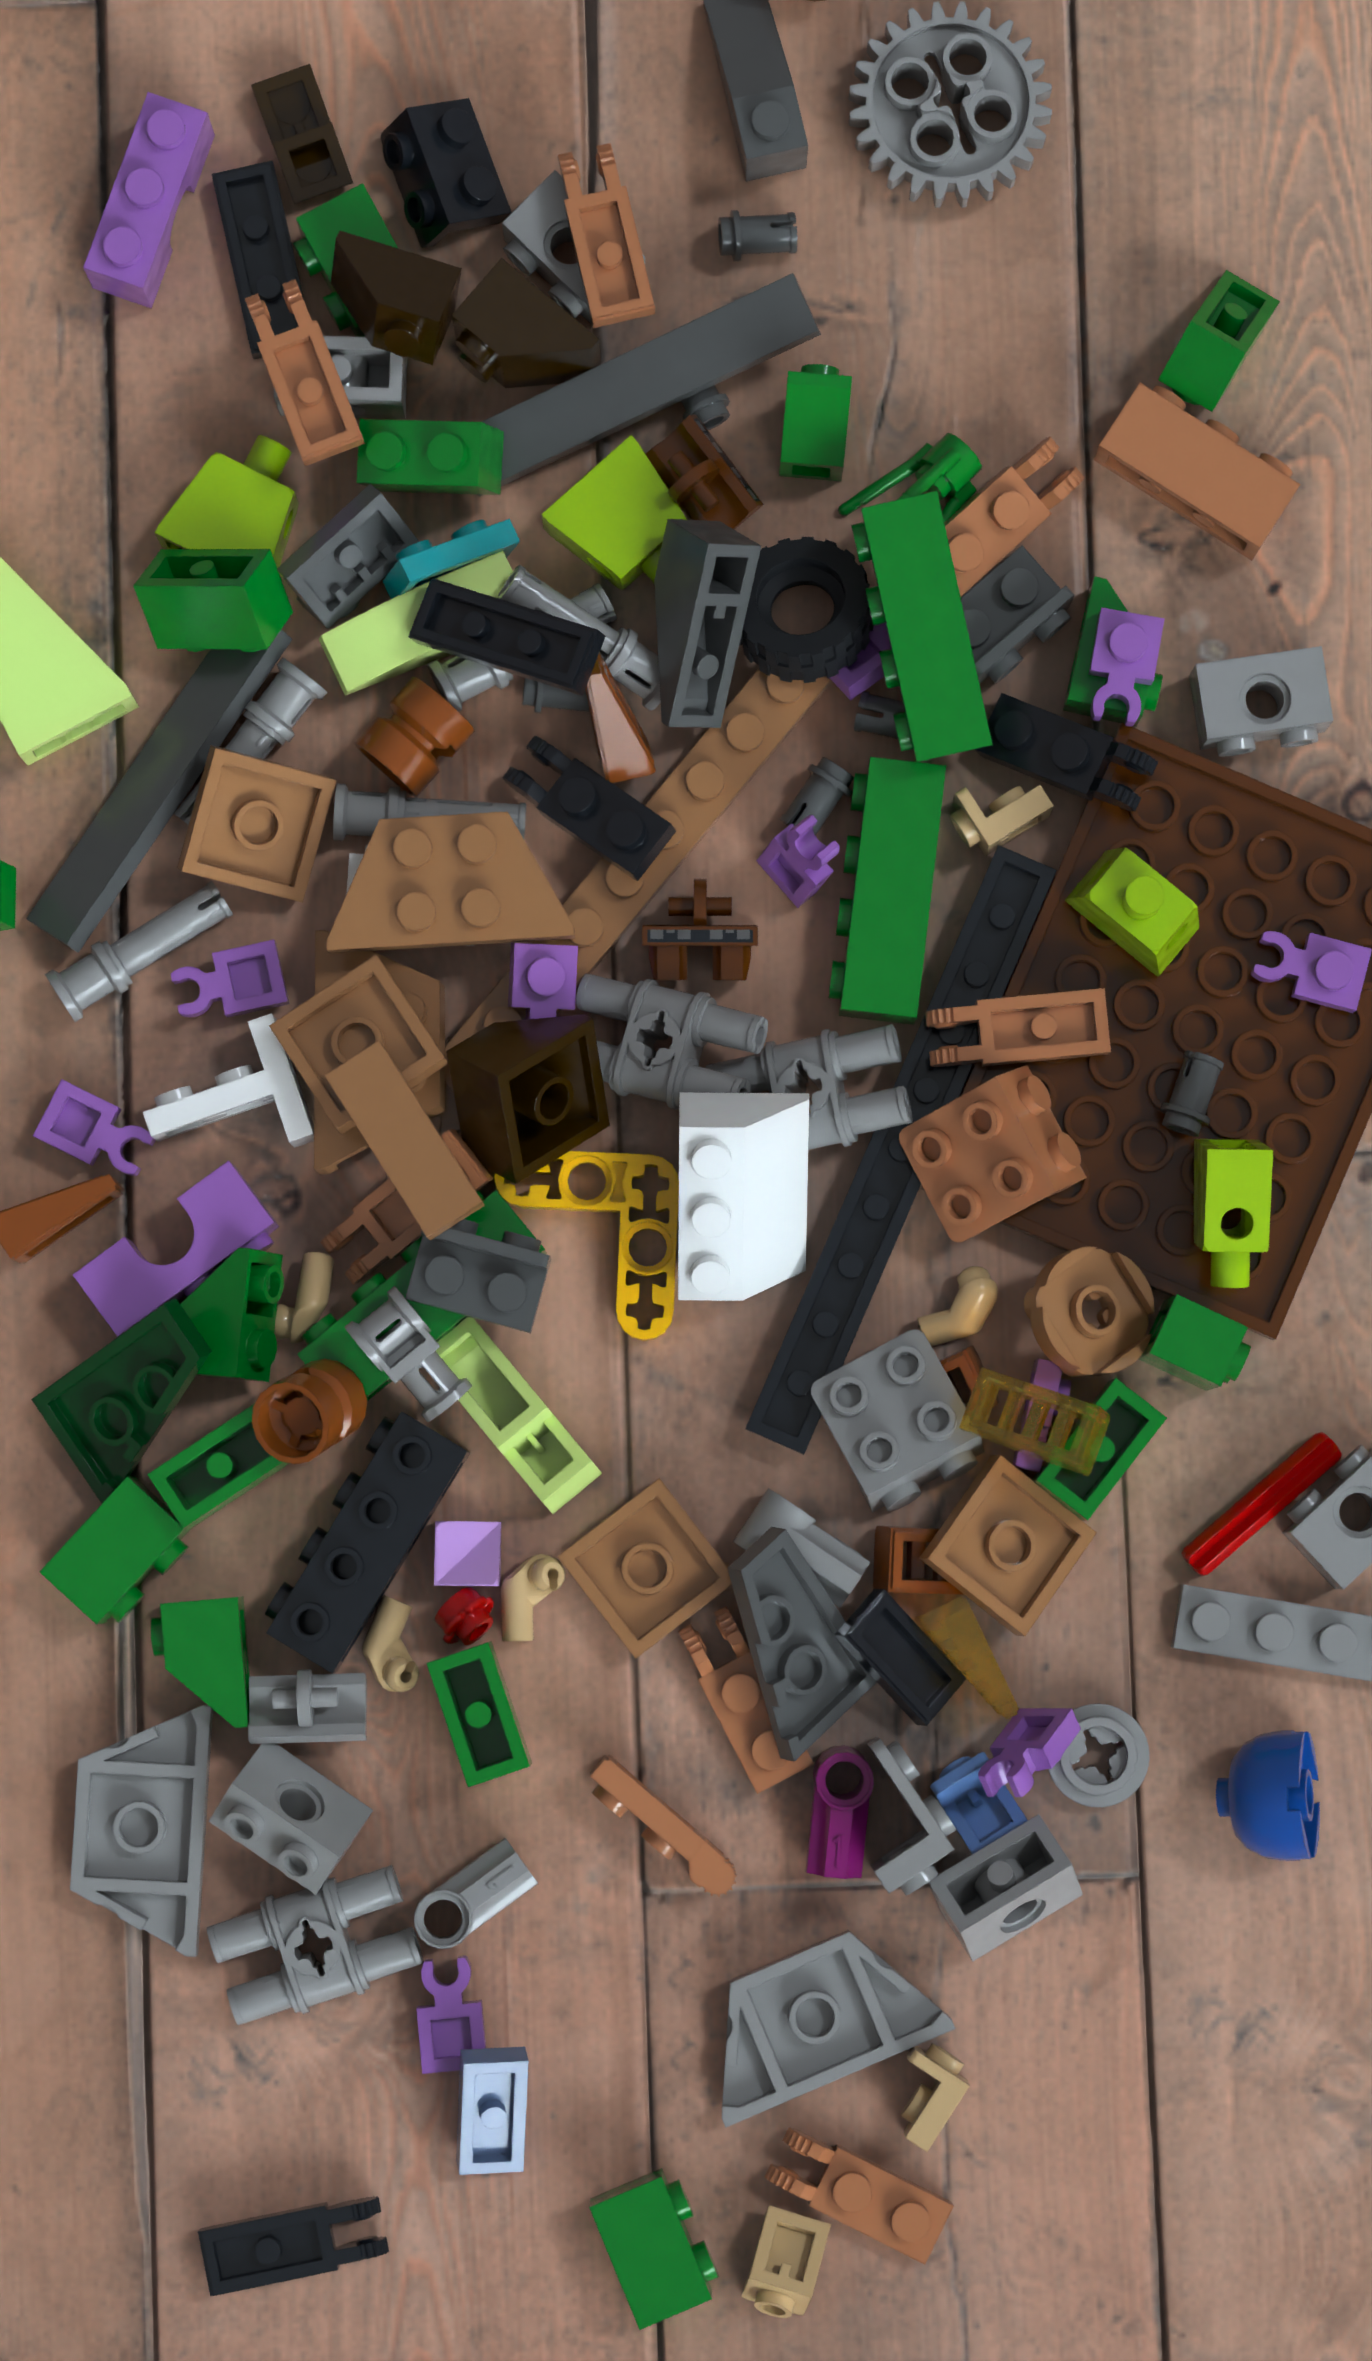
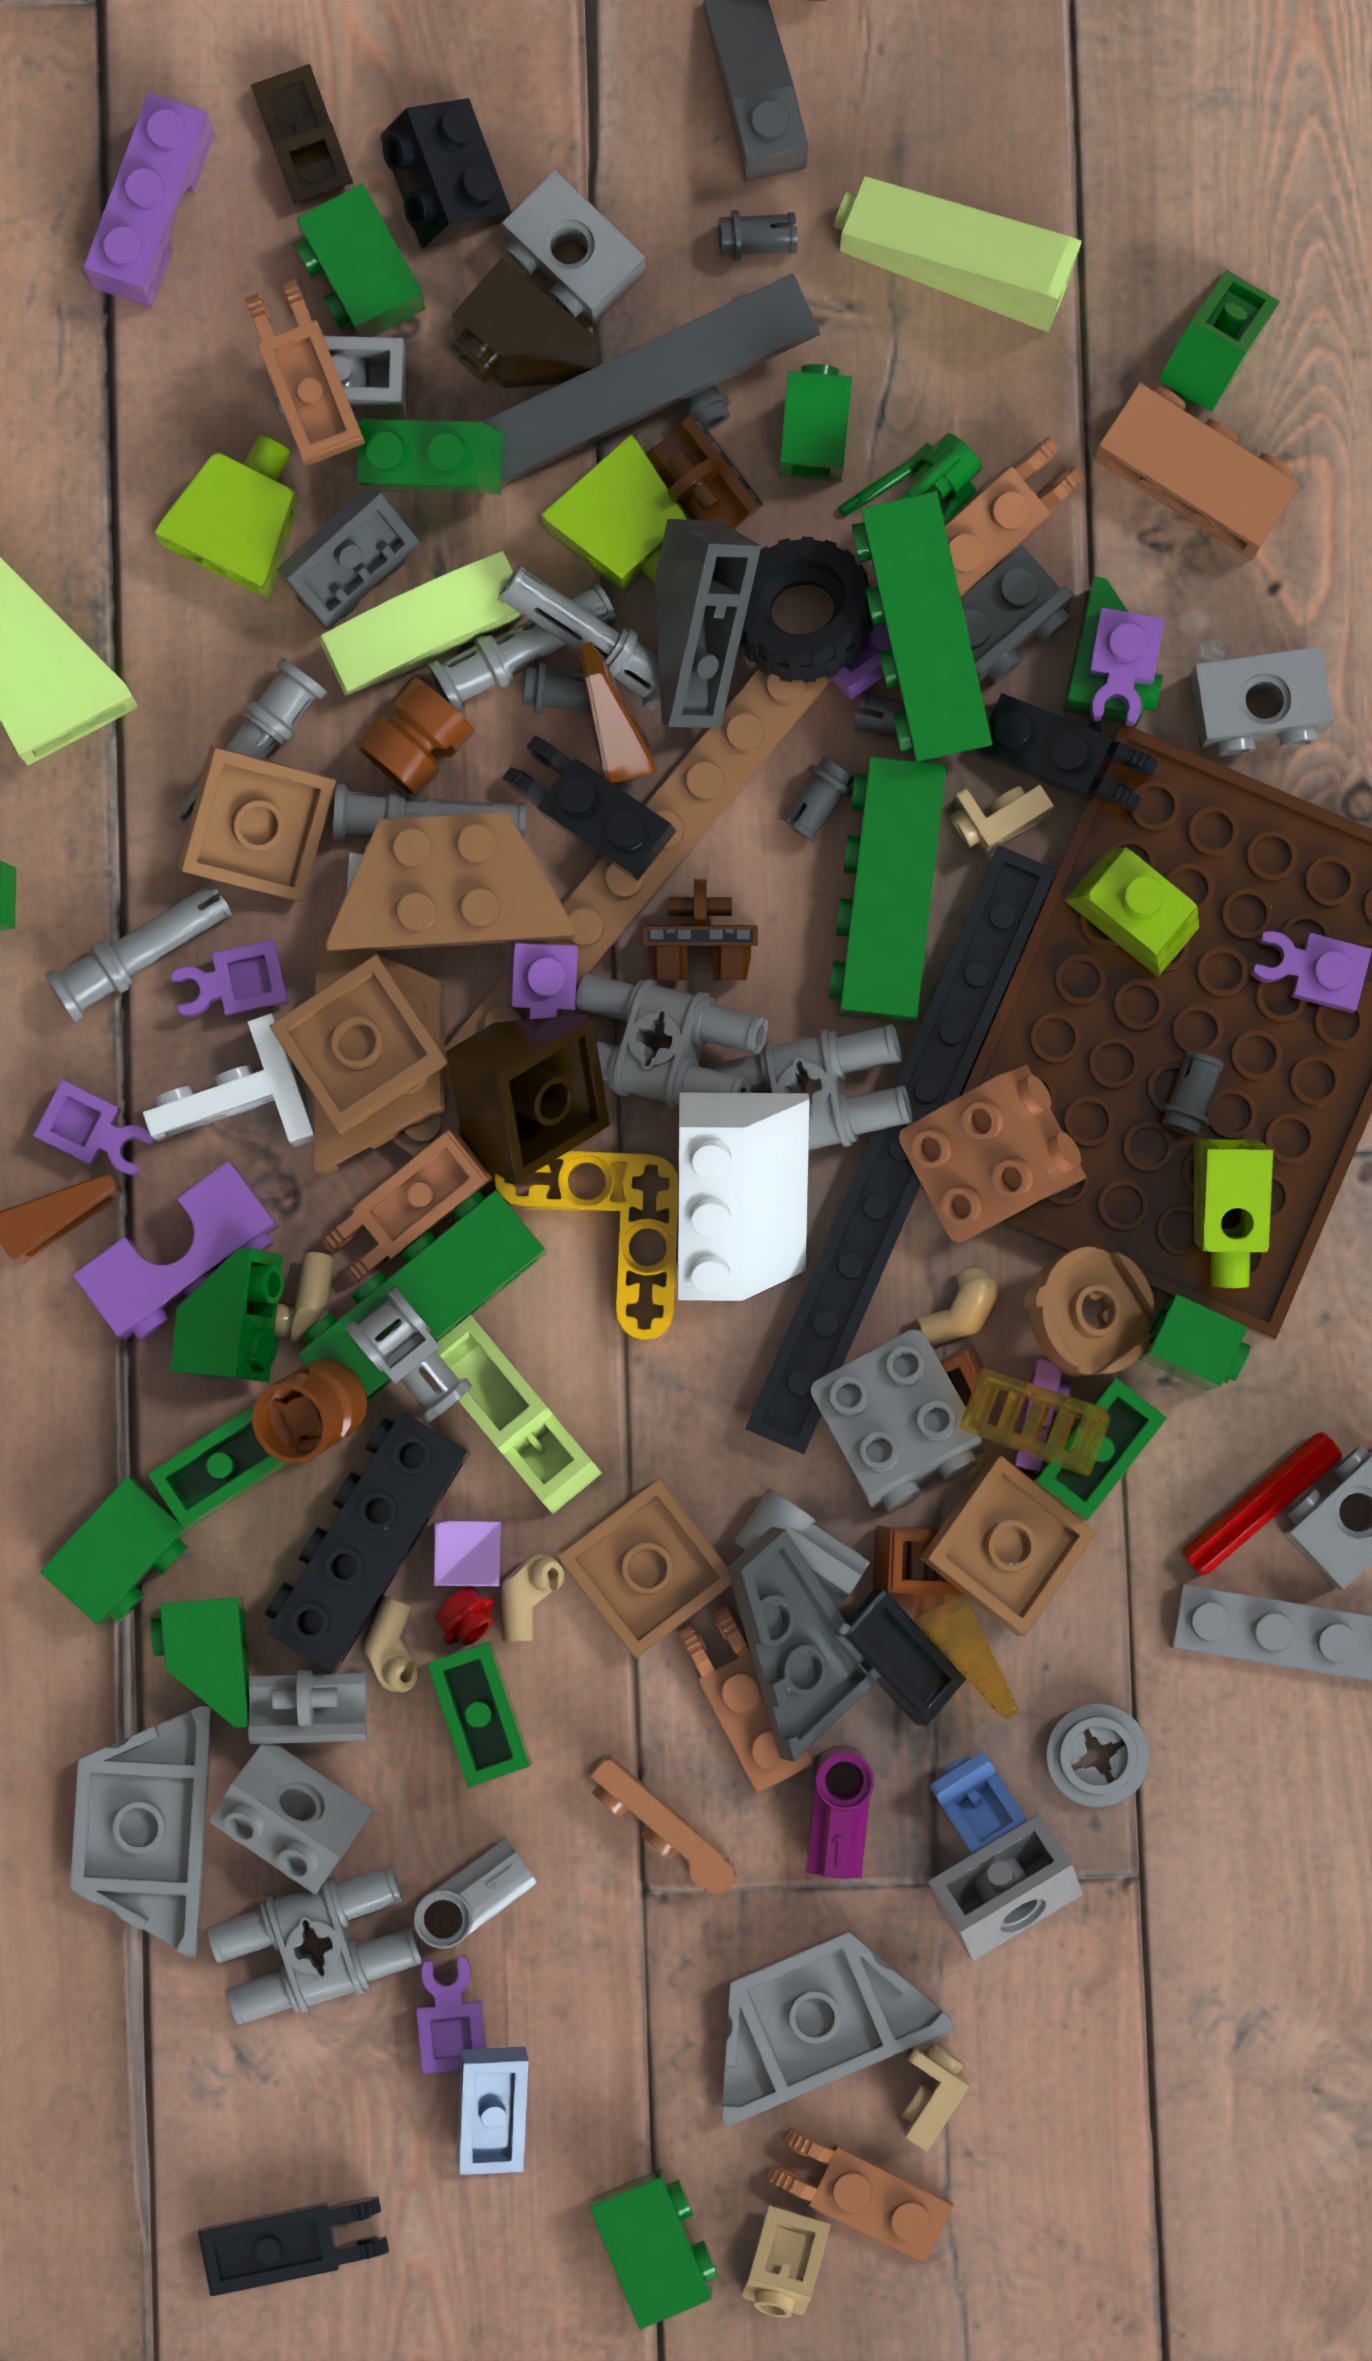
dark grey tile [26,629,292,953] -> none
dark green wing [31,1297,212,1504] -> none
green brick [133,549,293,652] -> none
black tile [212,160,305,359] -> none
medium nougat tile [324,1040,485,1241] -> none
dark brown slope [331,231,462,365] -> none
teal plate [383,519,520,599] -> none
dark grey bracket [405,1219,551,1334] -> none
black tile [408,578,606,696] -> none
nougat hinge [558,143,655,328] -> none
medium lavender plate [756,815,840,908] -> none
light grey gear [848,1,1052,208] -> none
light grey bracket [867,1736,957,1896] -> none
nougat hinge [925,988,1111,1067] -> none
medium lavender plate [978,1708,1081,1797] -> none
blue cylinder [1216,1730,1320,1861] -> none
none -> yellowish green slope [833,176,1082,333]

